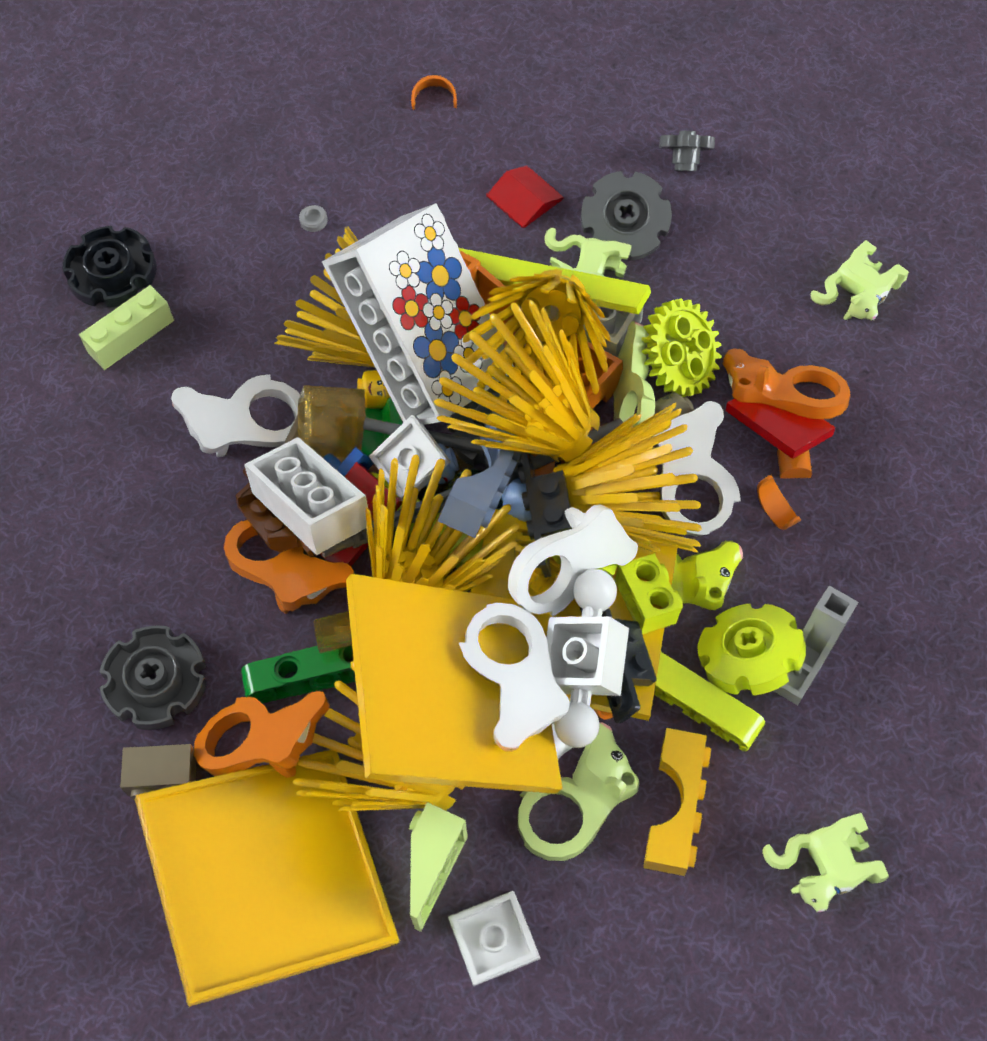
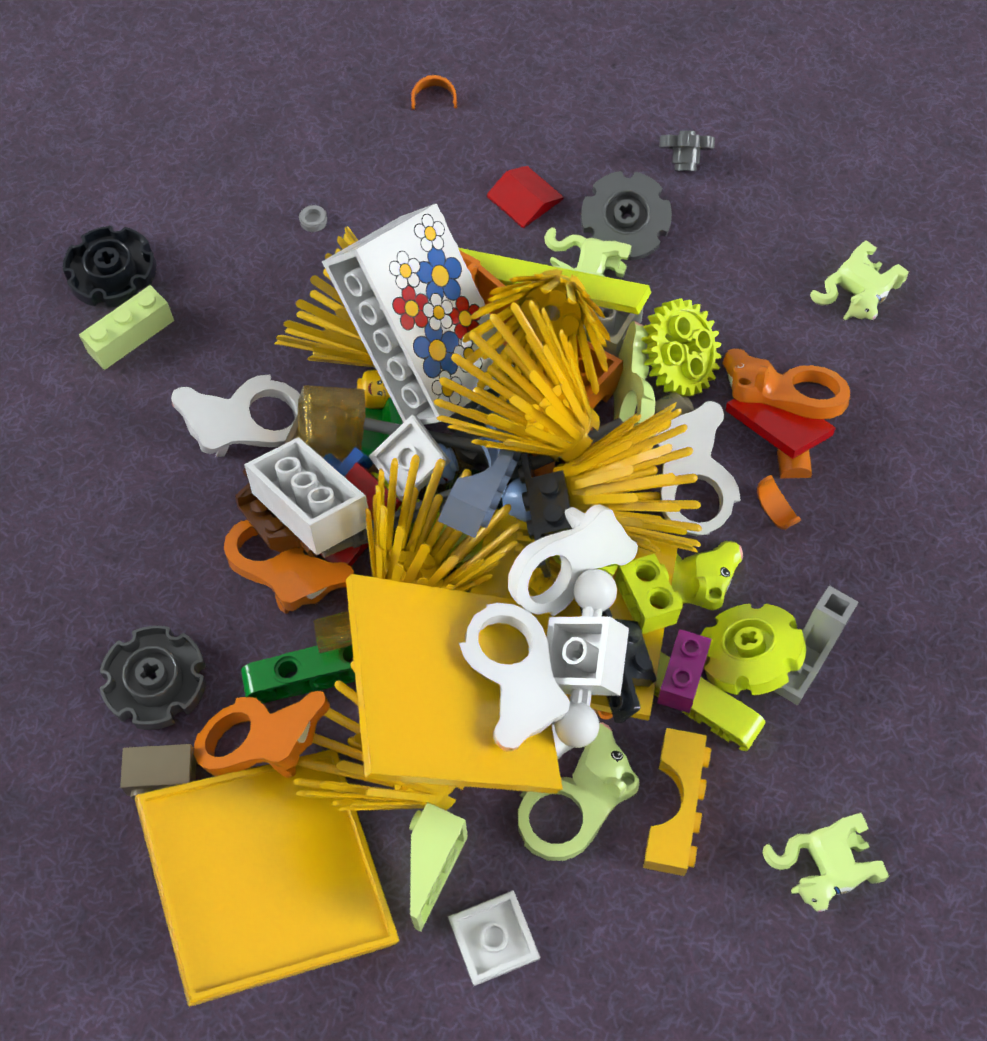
none -> magenta brick [657,629,712,713]

